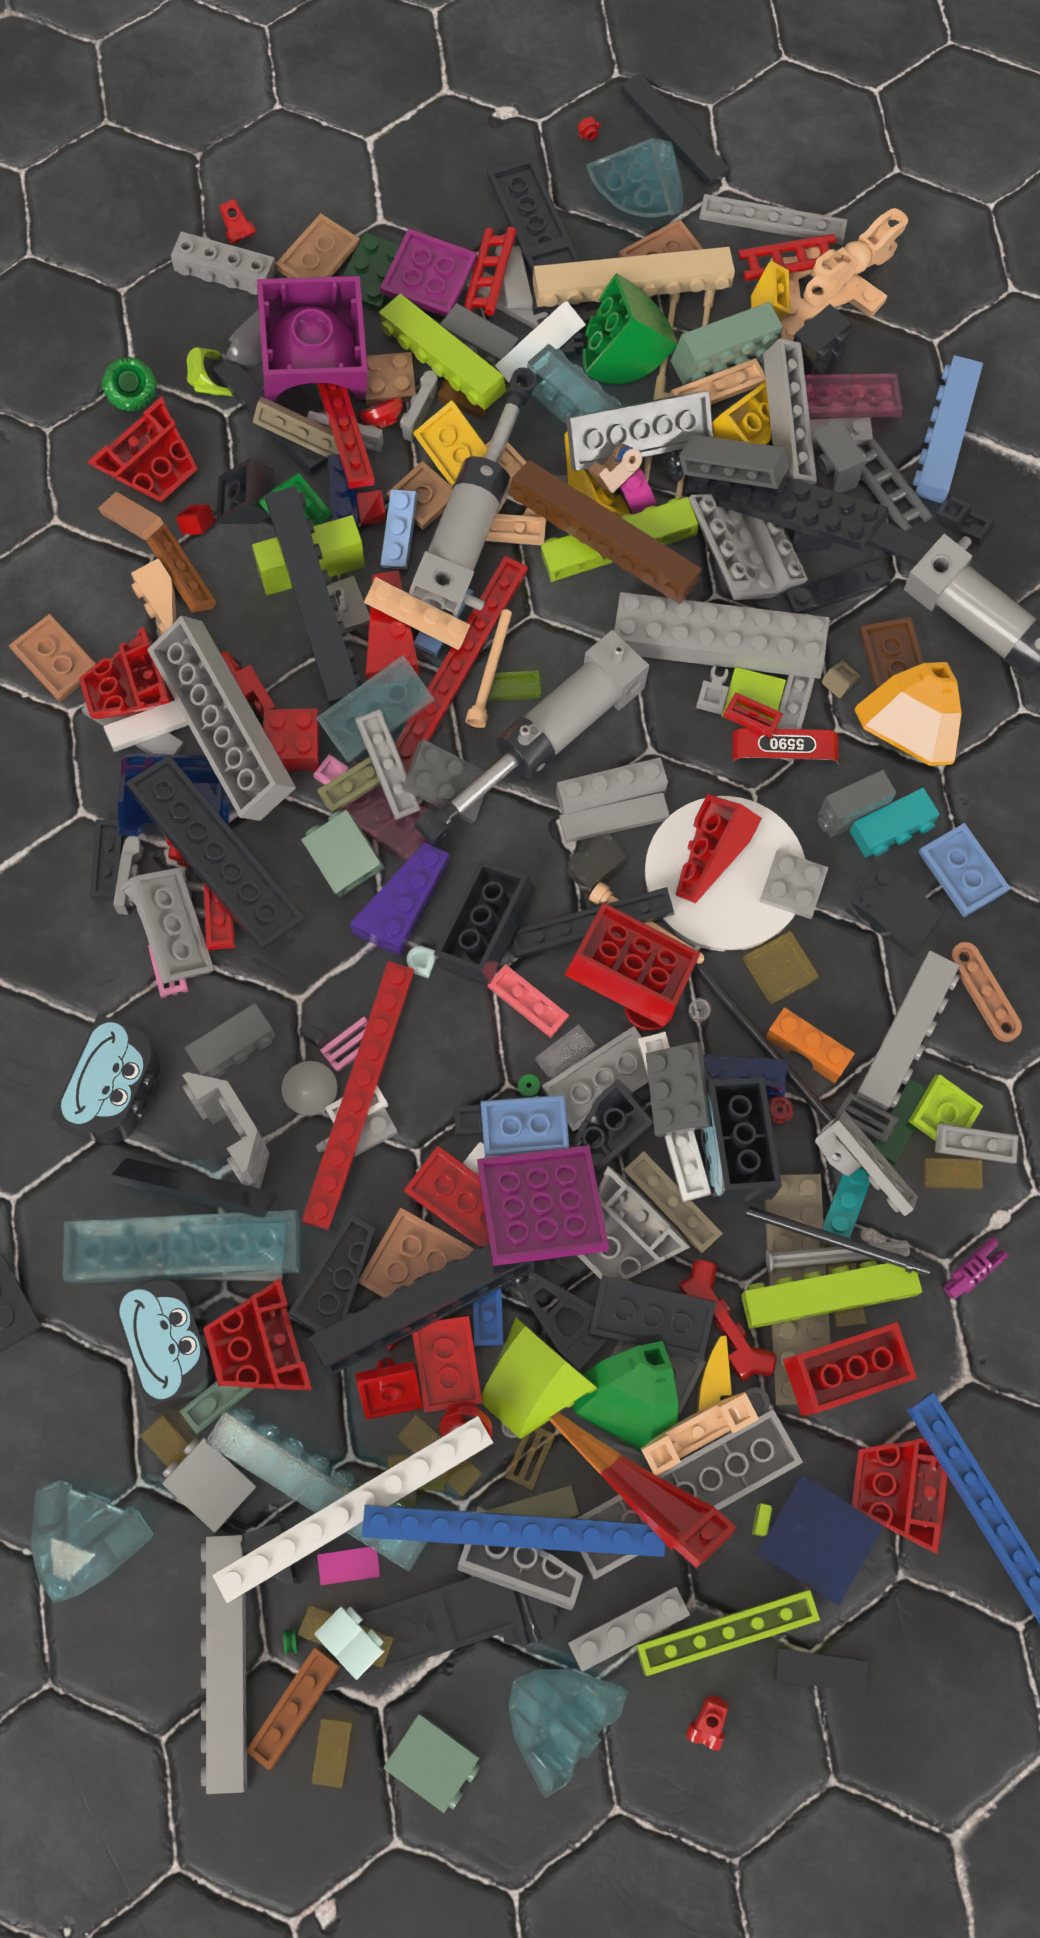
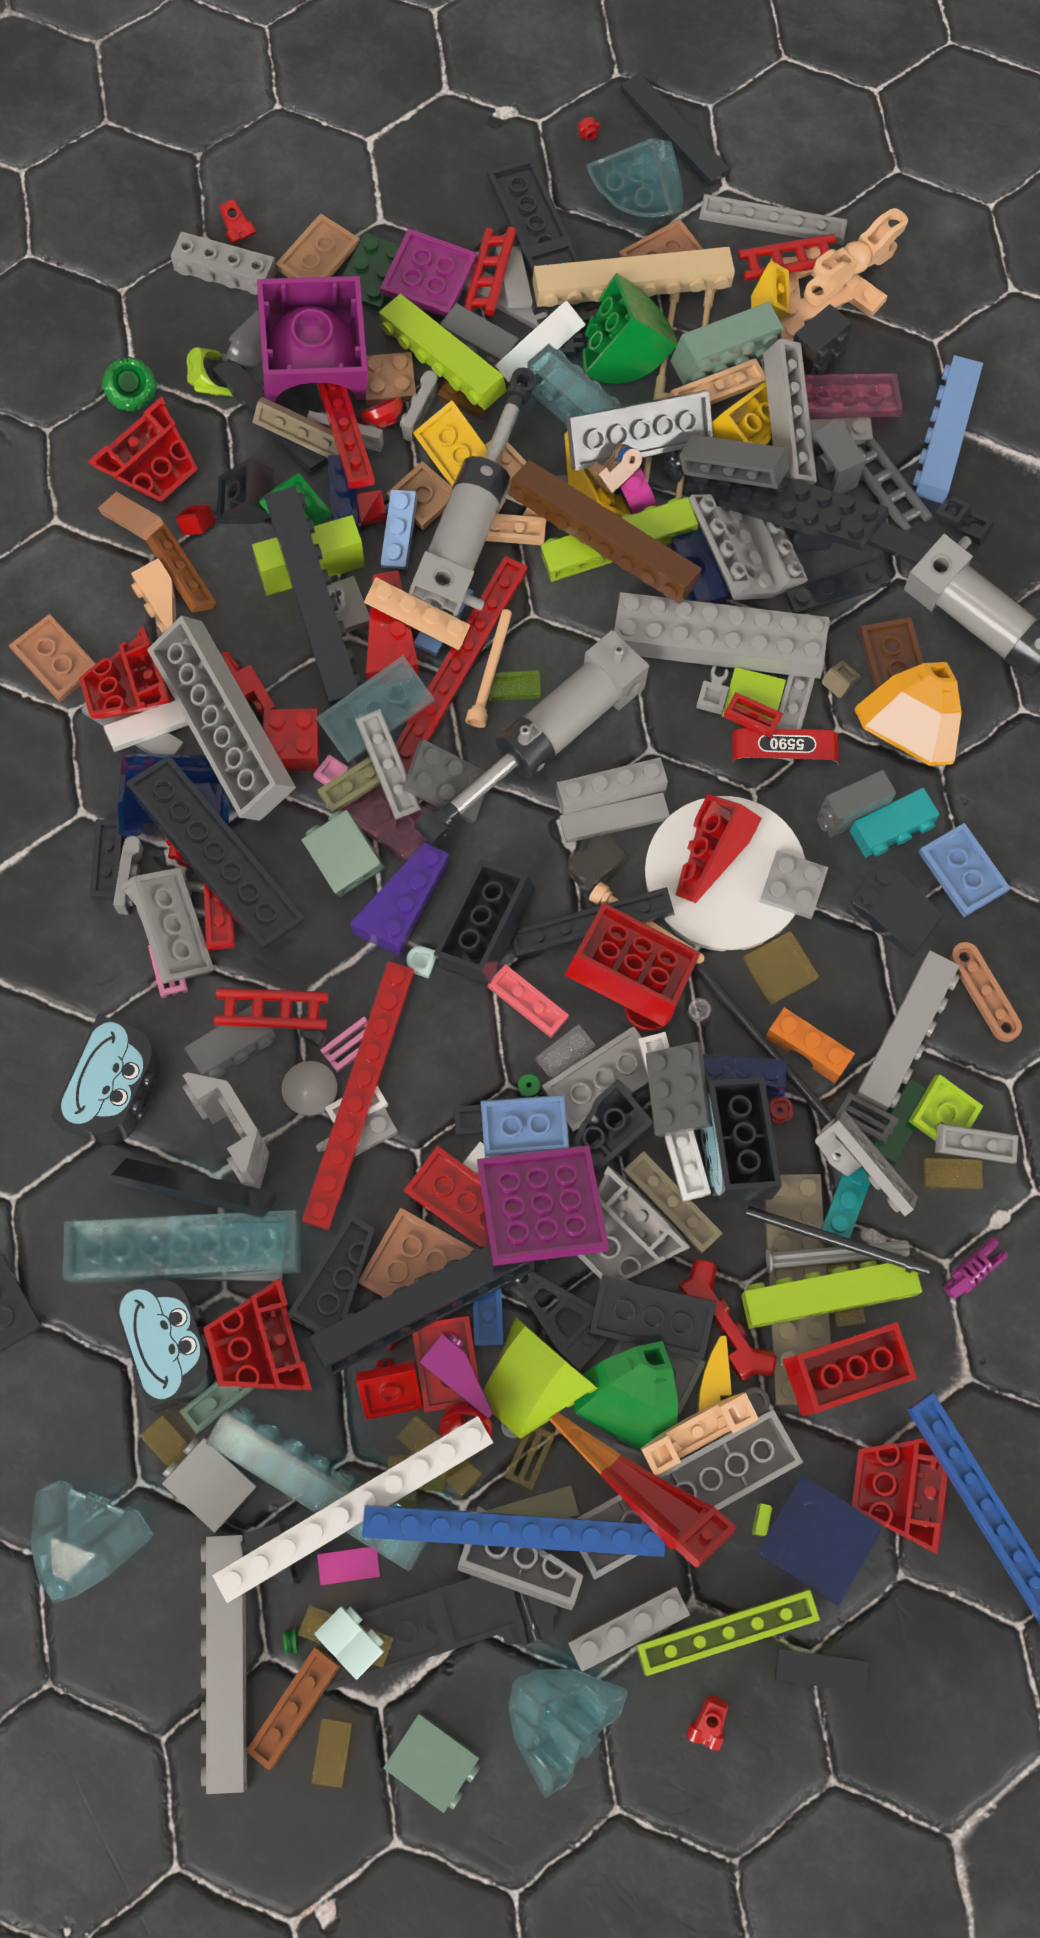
none -> red bar [214,988,329,1030]
none -> magenta slope [420,1332,492,1418]
none -> clear blue arch [670,529,730,605]

